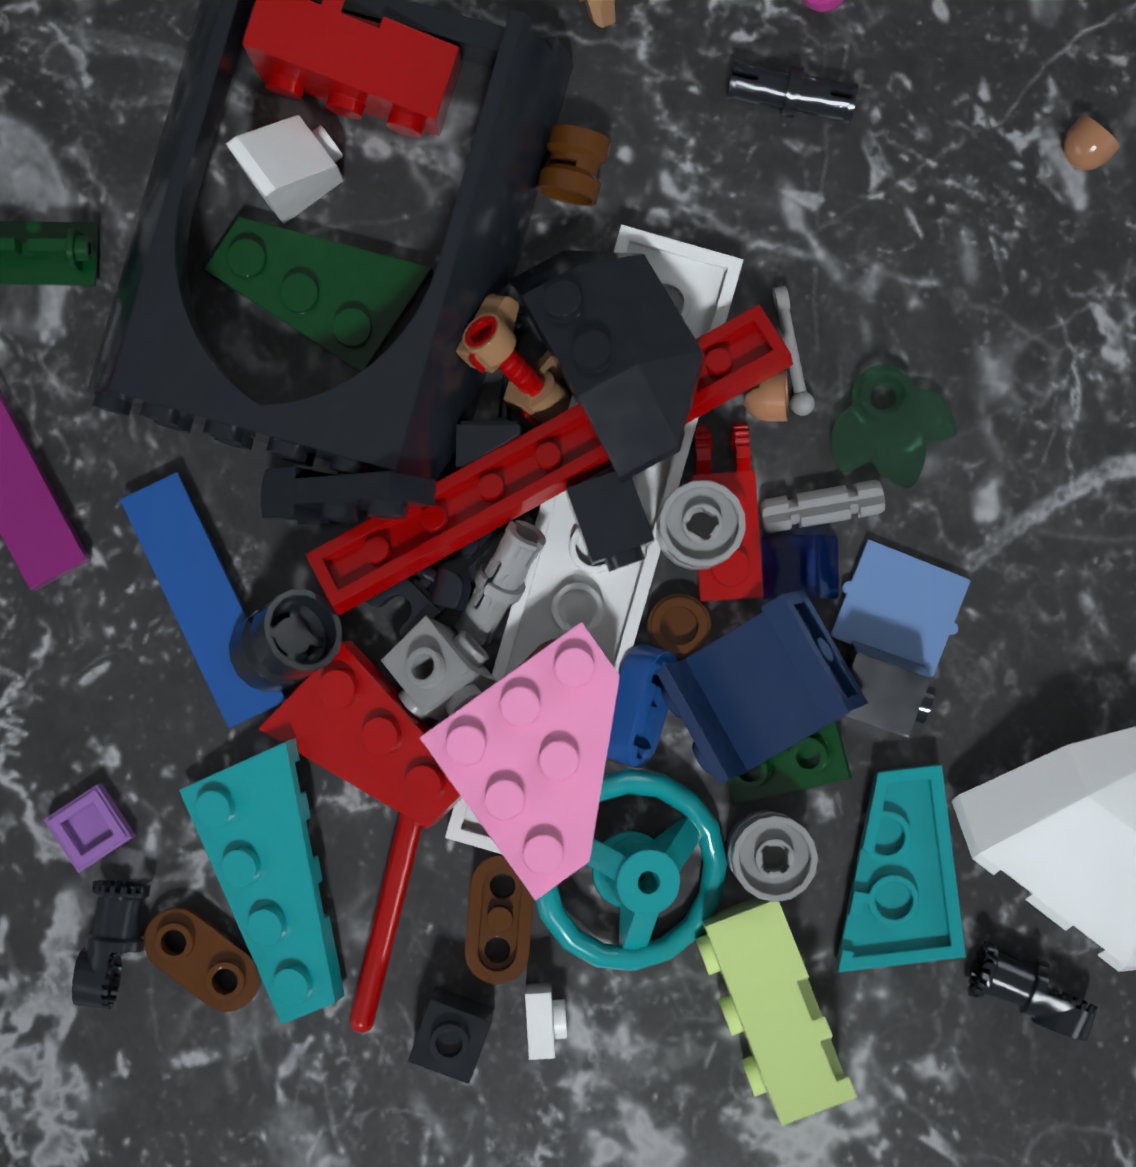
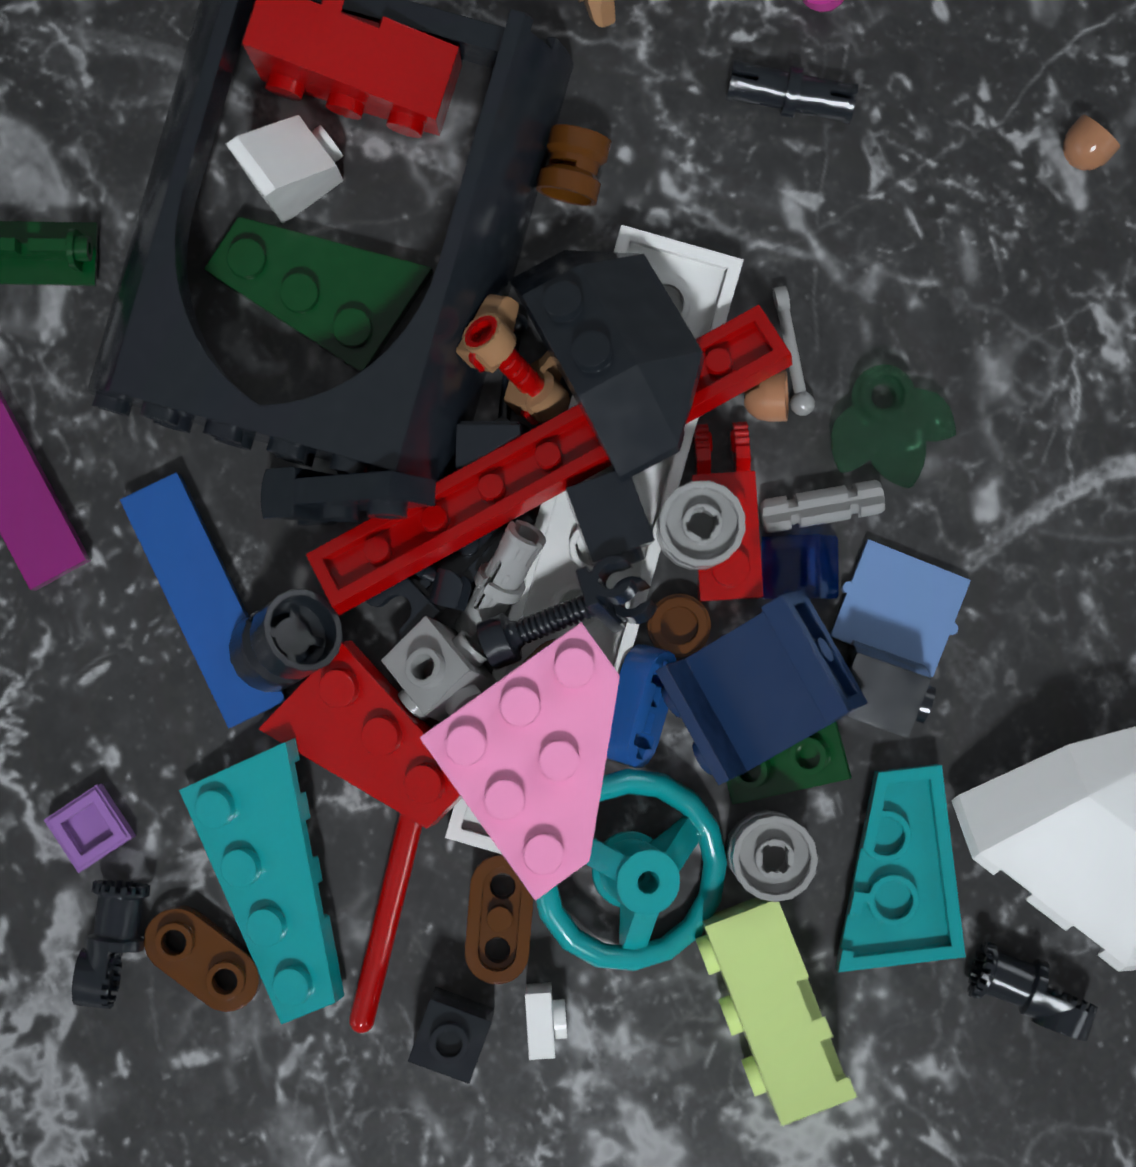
none -> black bar [477,555,657,670]

